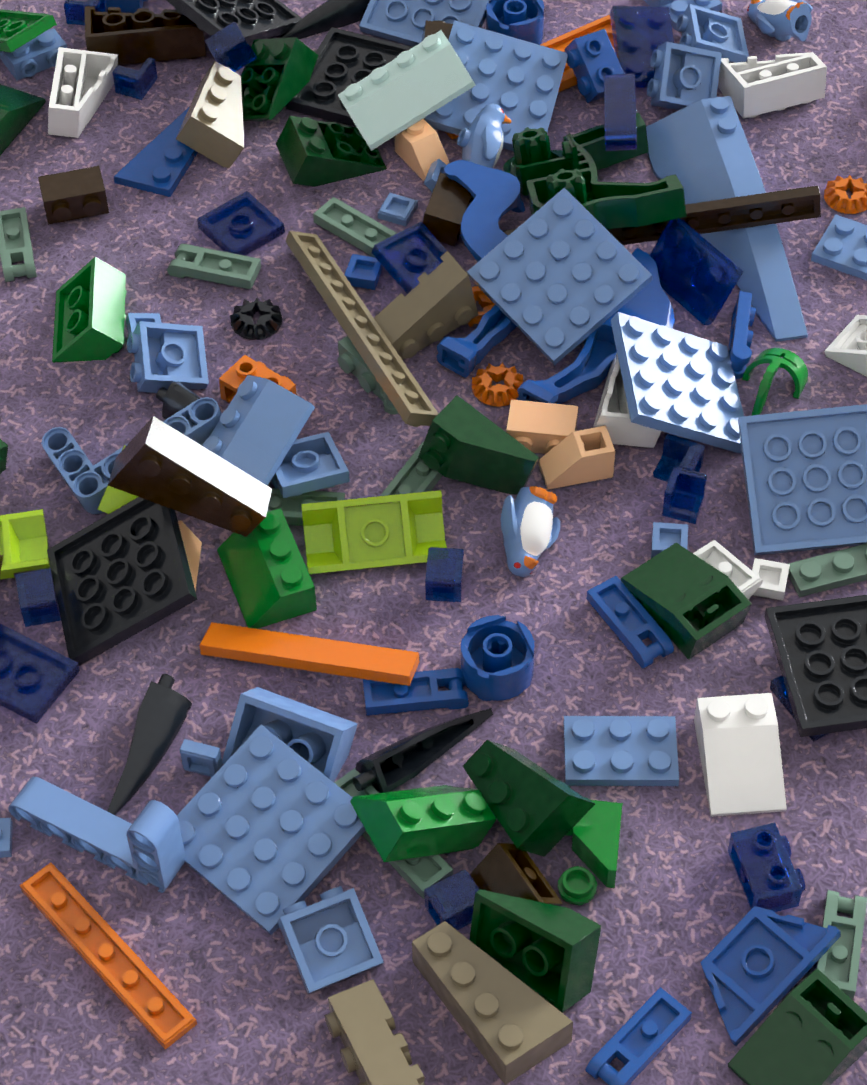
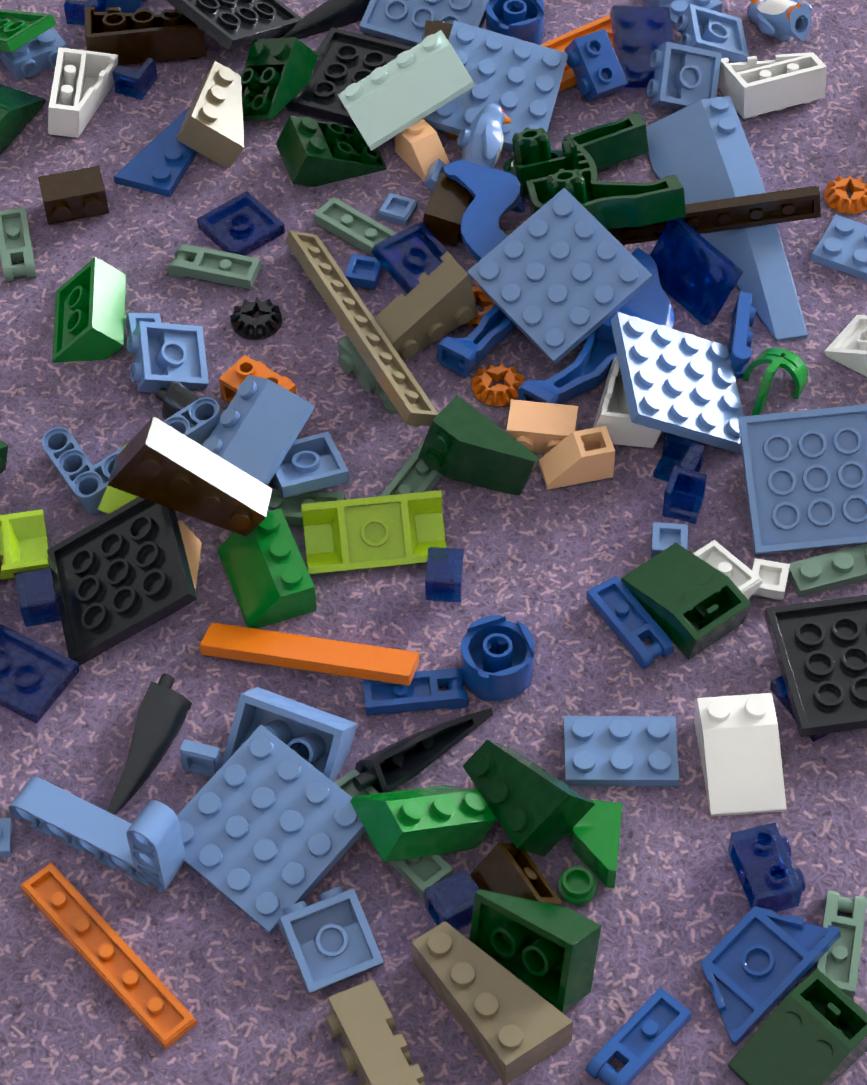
clear blue panel [205,22,257,72] -> none
animal [500,486,560,577] -> none
clear blue beam [604,73,637,151] -> none

